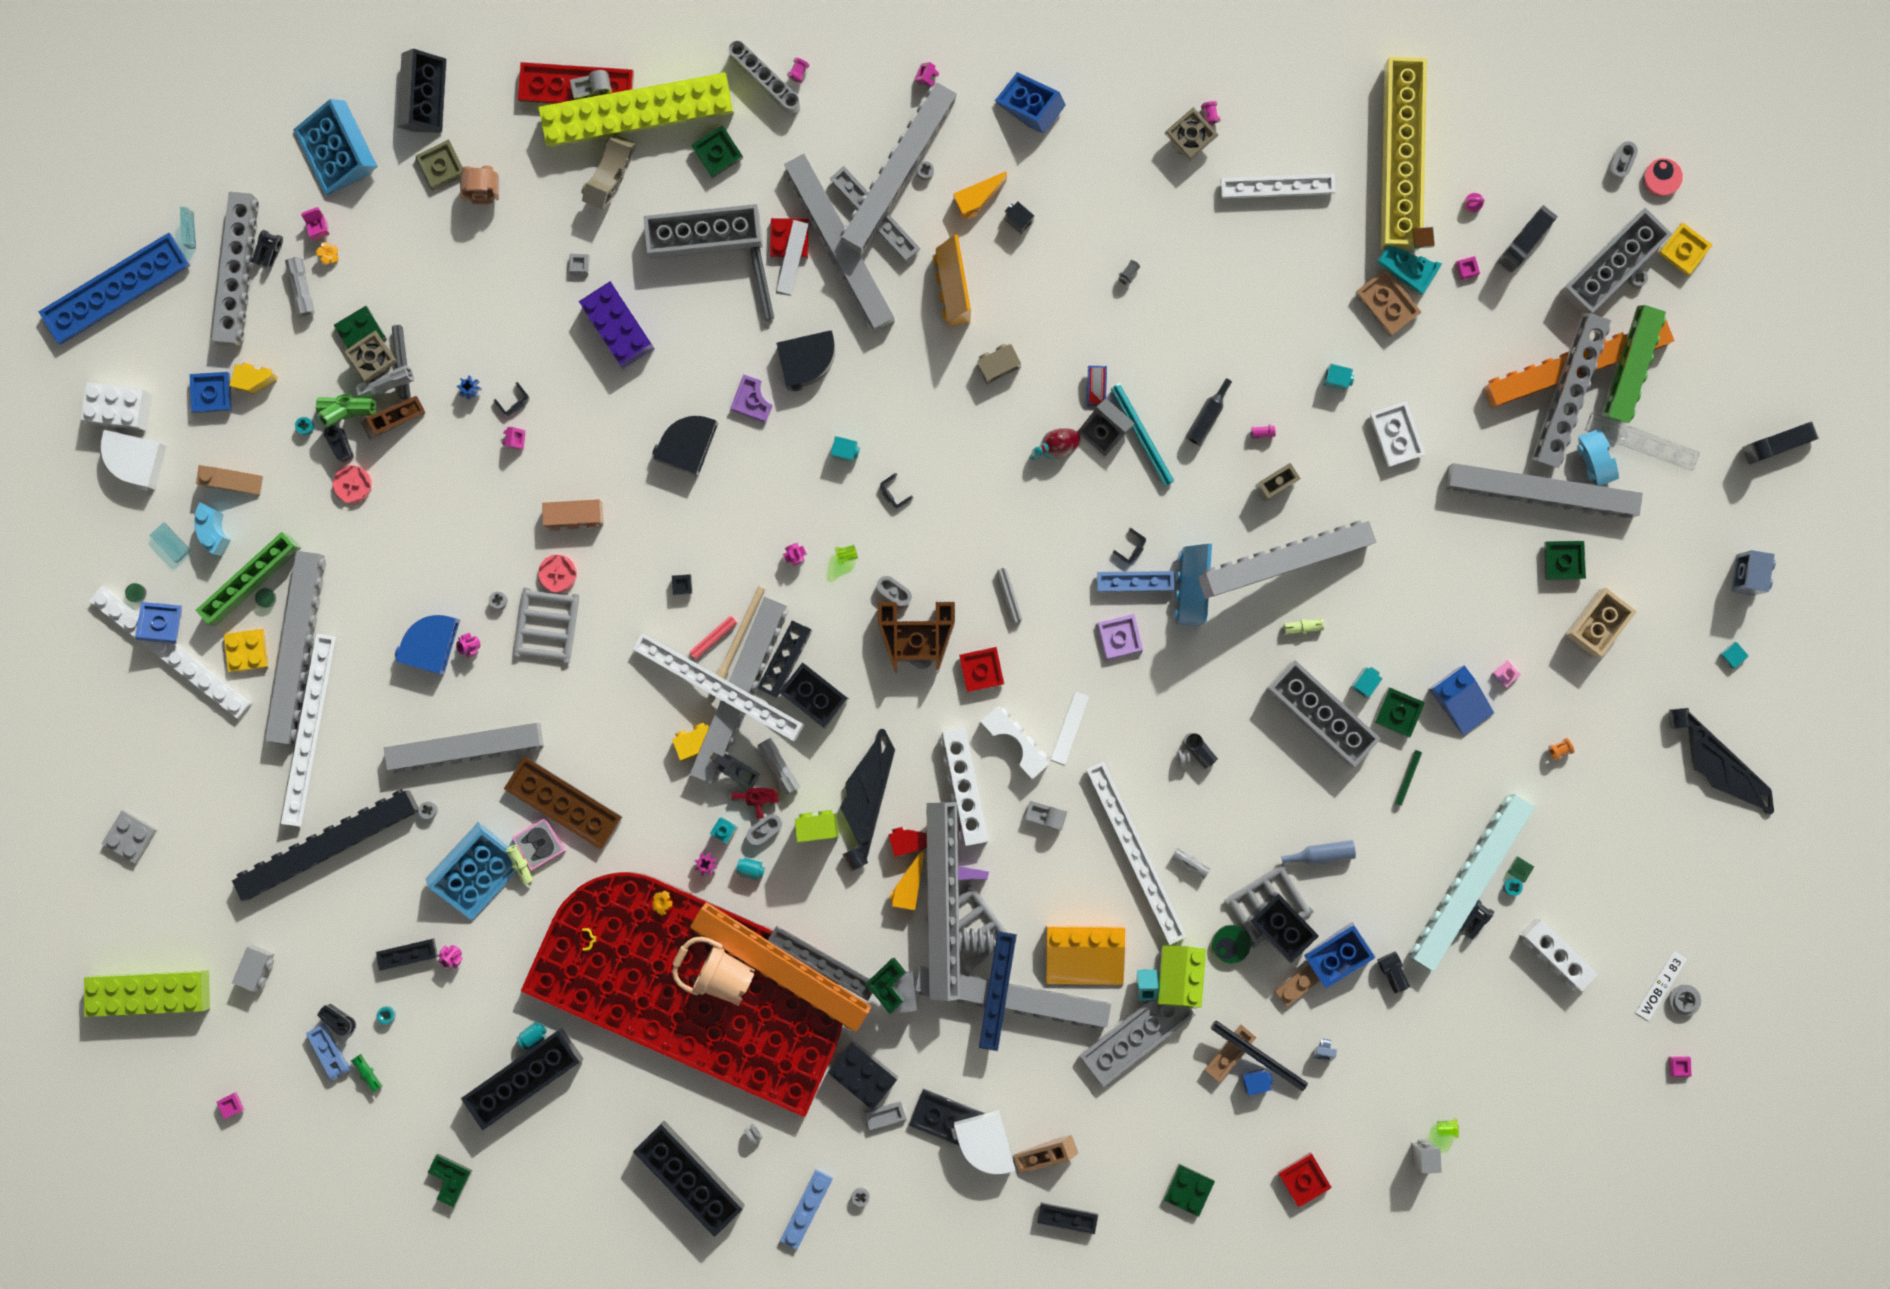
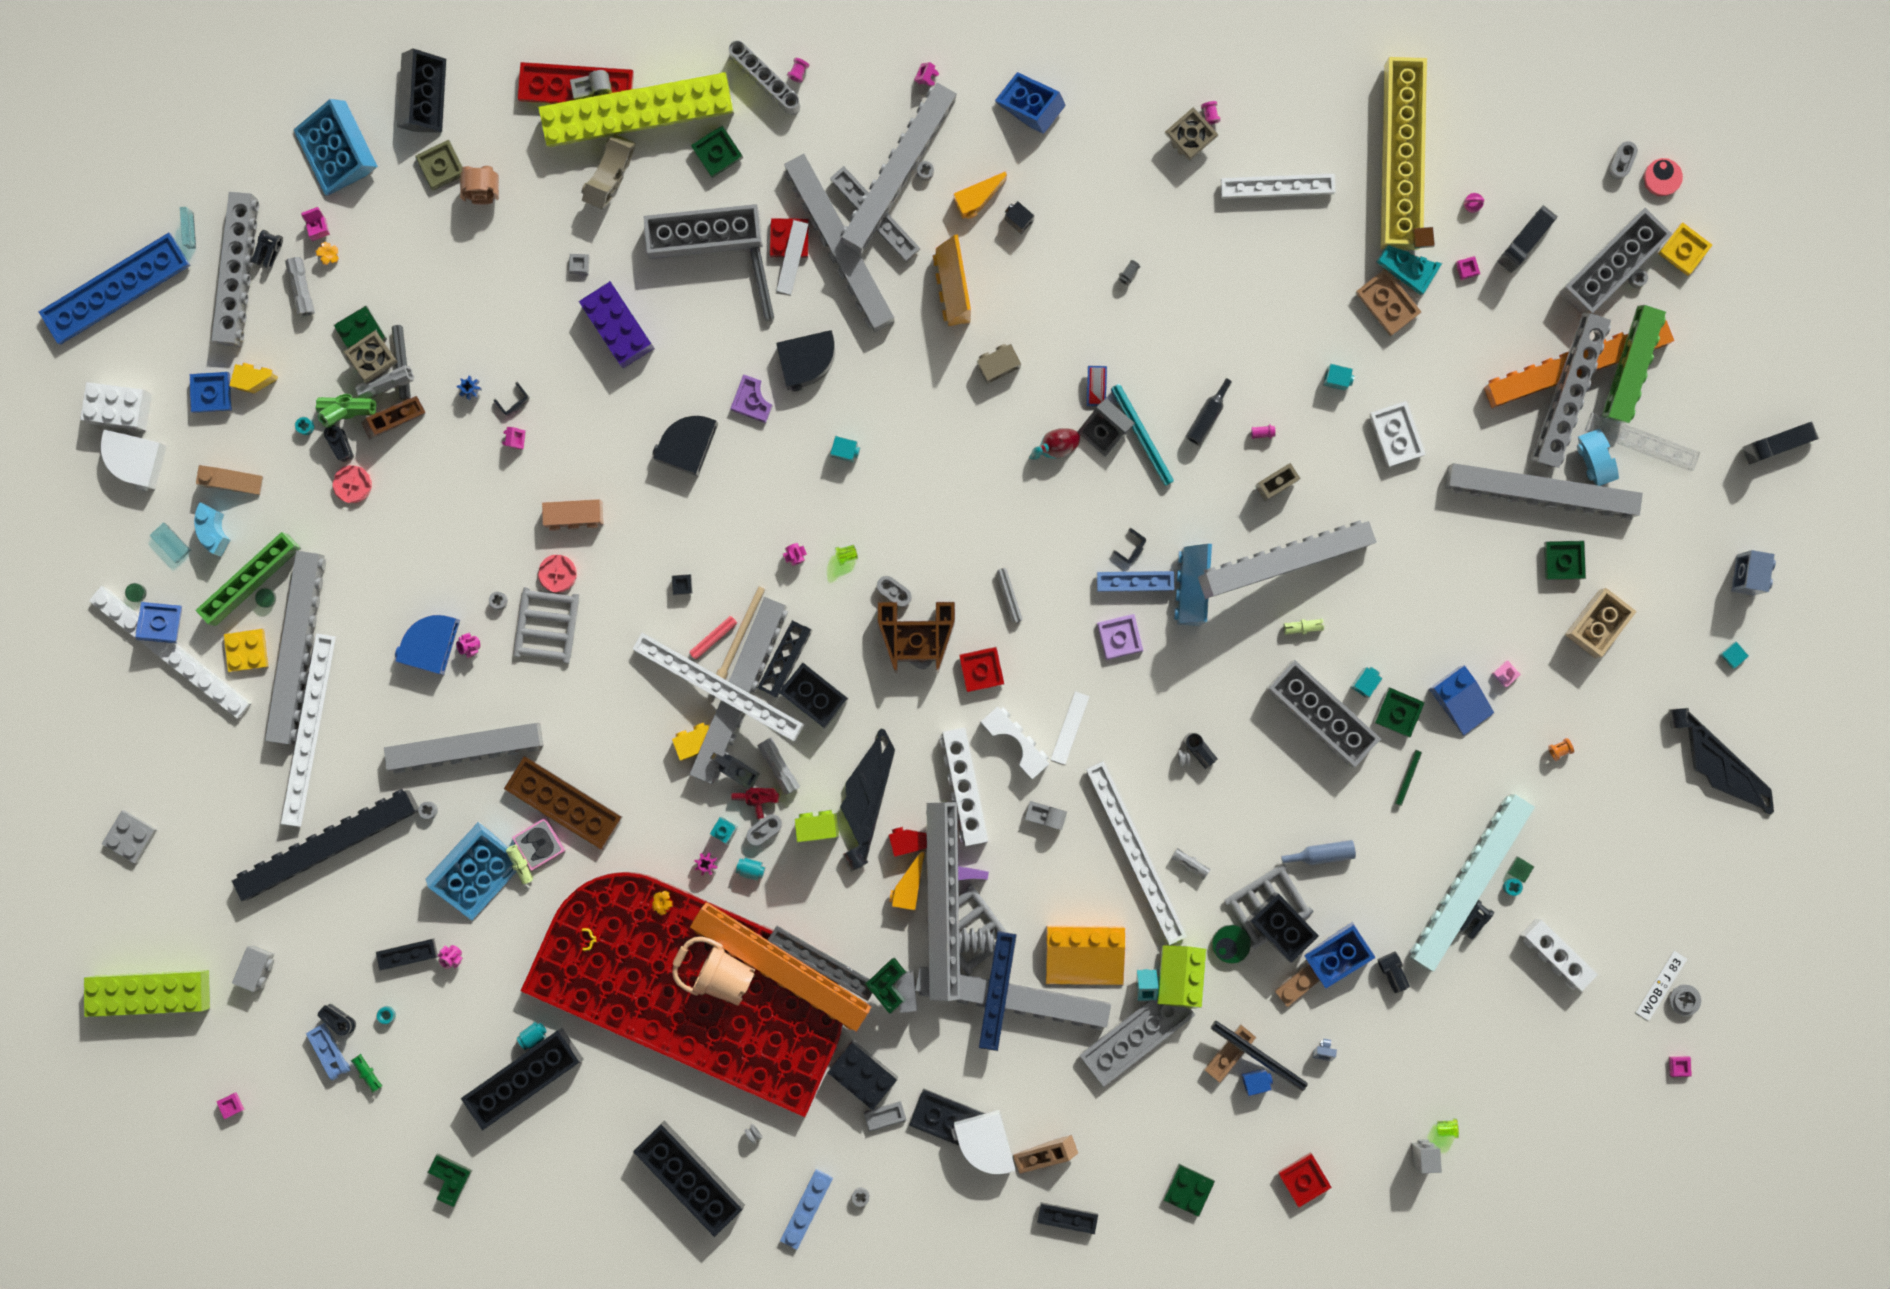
black piece [880,473,914,509] -> none

